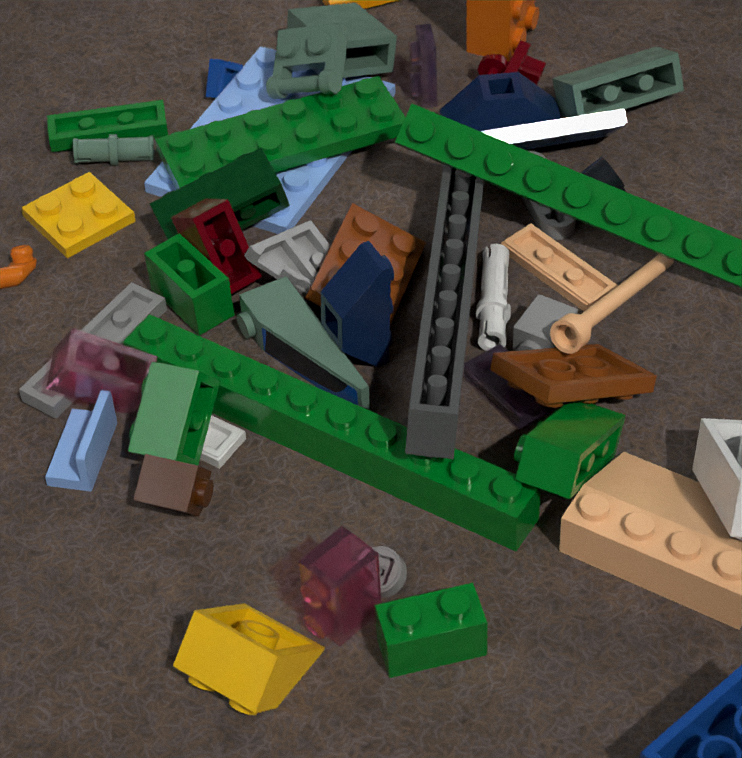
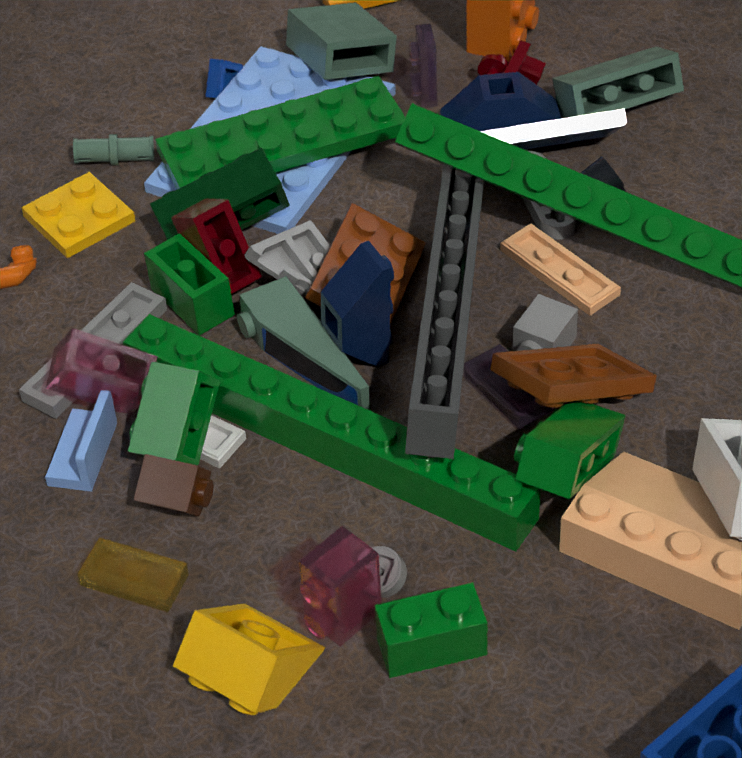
green plate [47,100,168,152] -> none
sand green plate [266,22,349,99] -> none
white pin [476,244,511,352] -> none
light nougat piece [550,254,674,354] -> none
none -> clear yellow plate [77,537,189,612]

